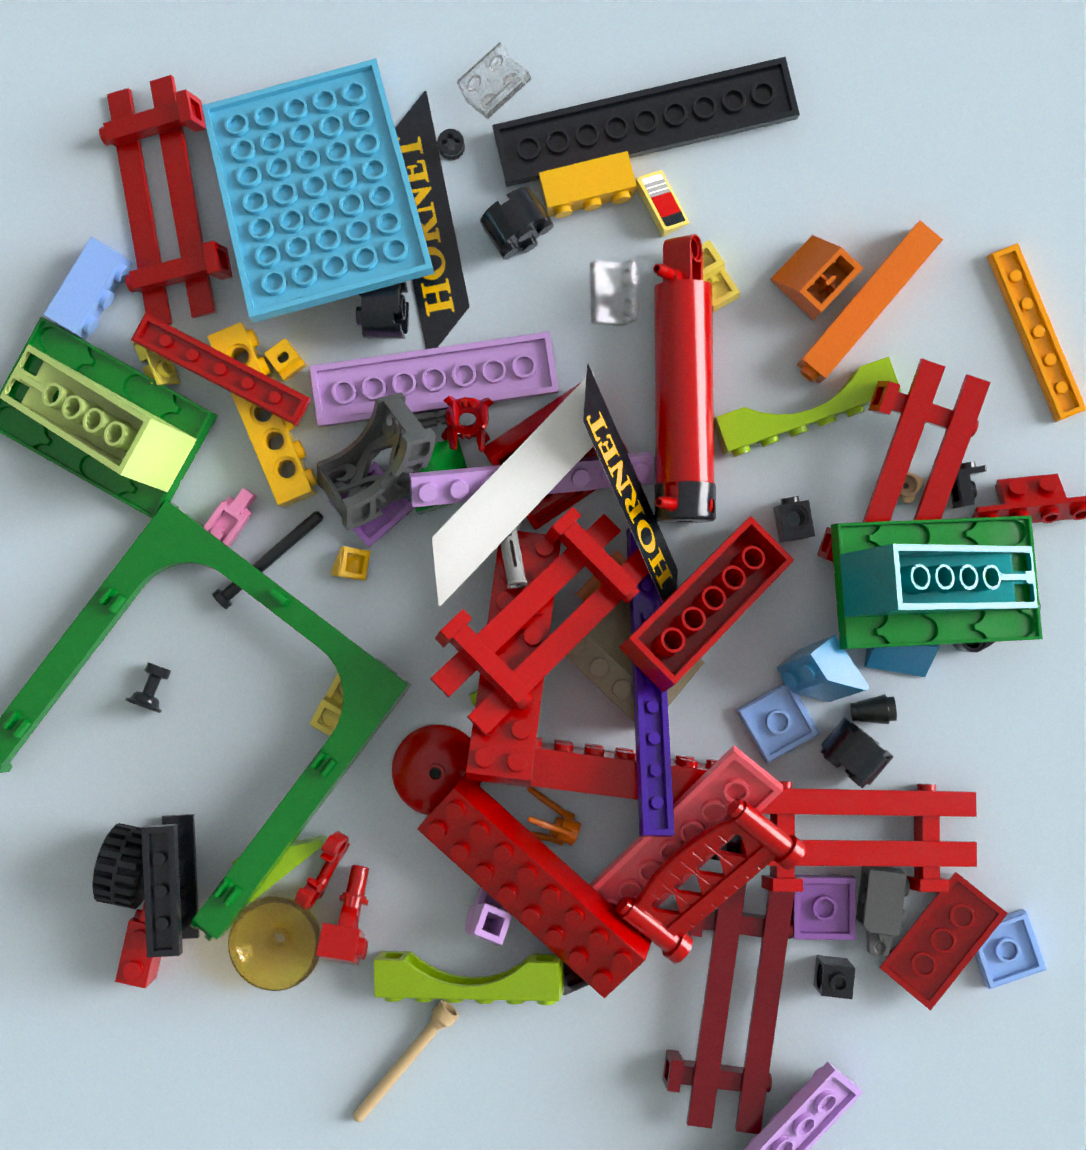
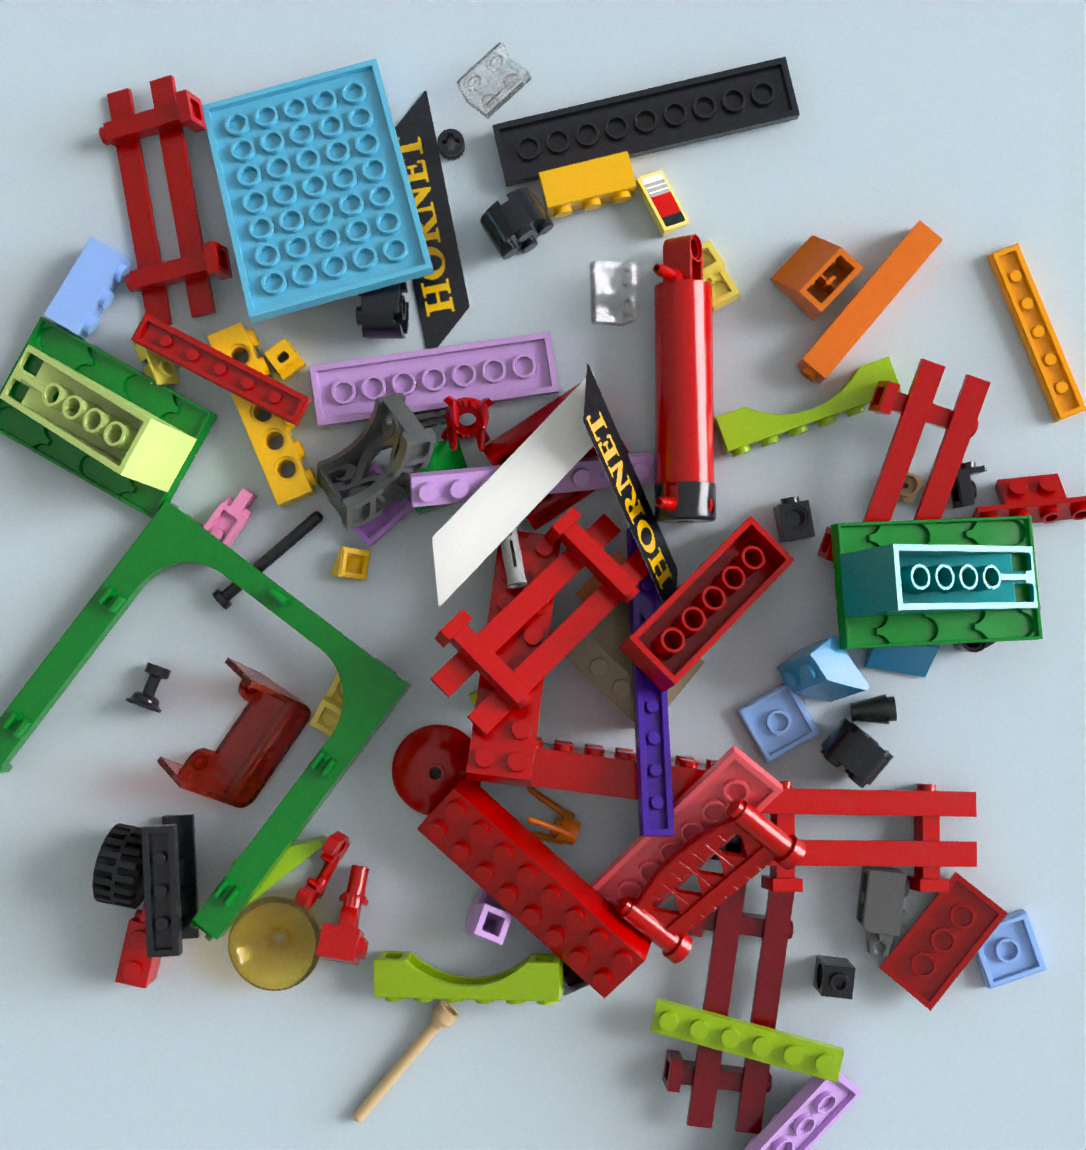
medium lavender plate [792,875,856,940] -> none
none -> clear red windscreen [157,658,311,808]
none -> lime plate [650,997,844,1083]

